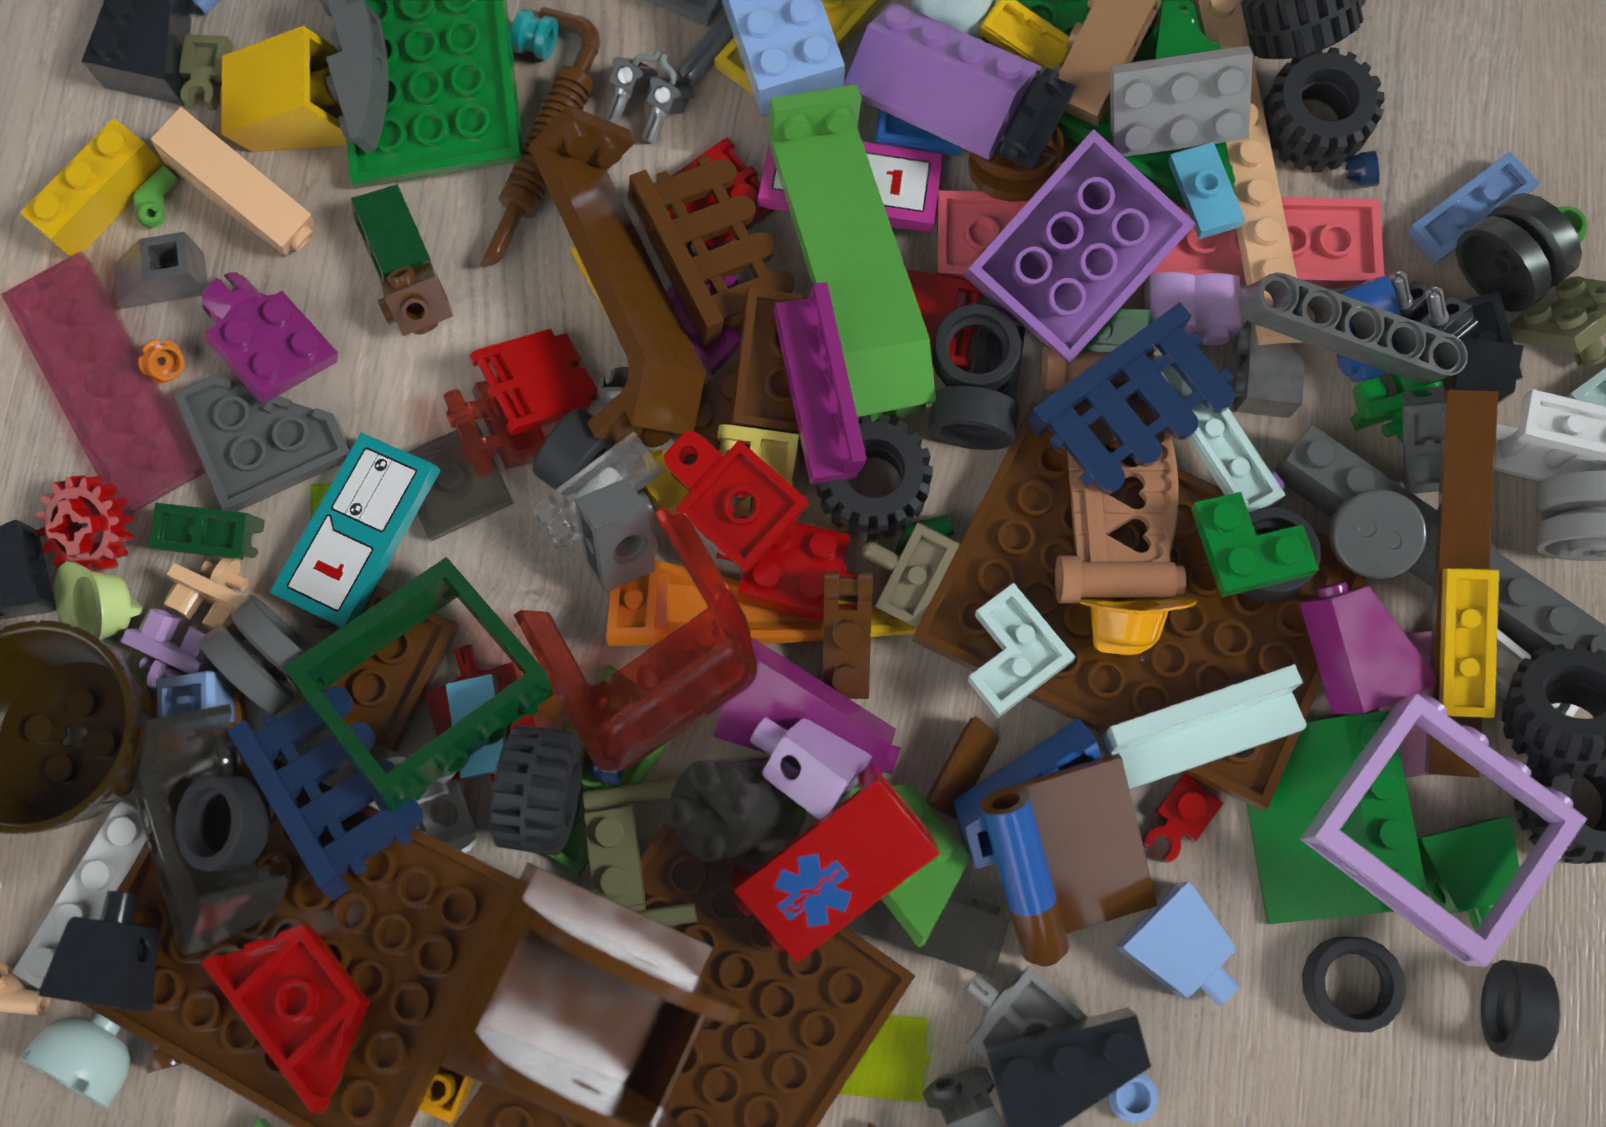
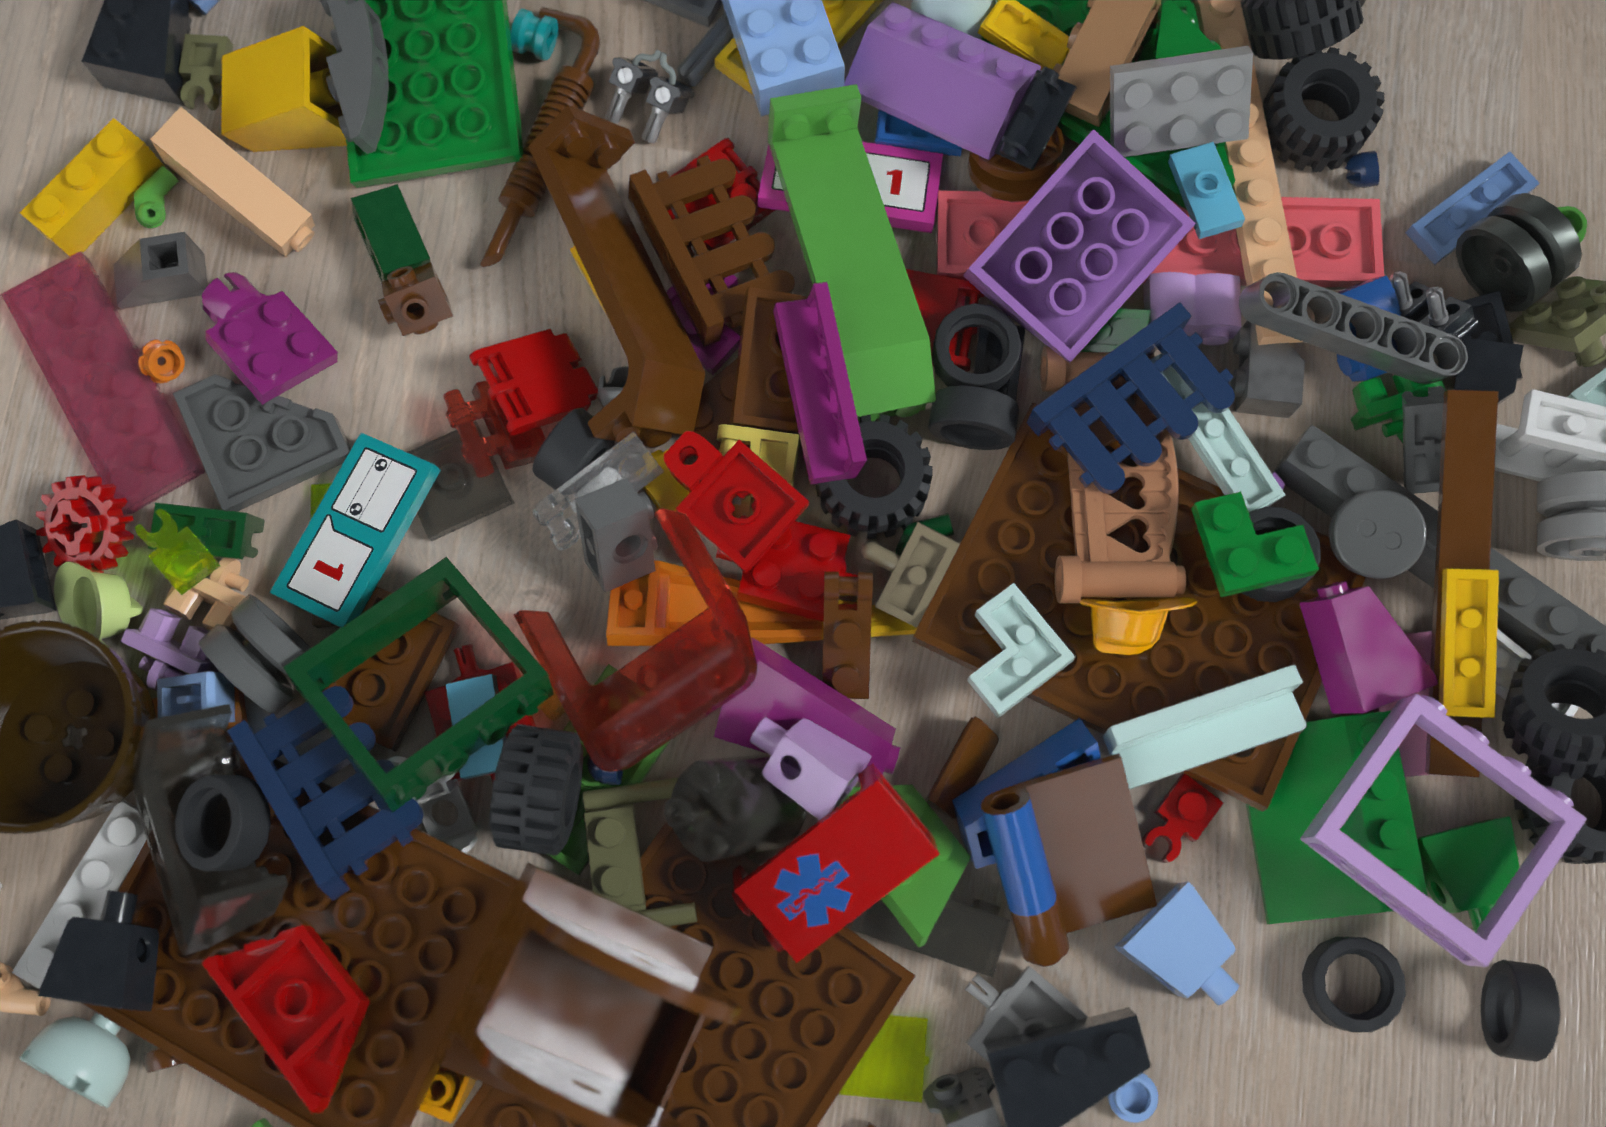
none -> clear neon green plate [135,509,221,595]

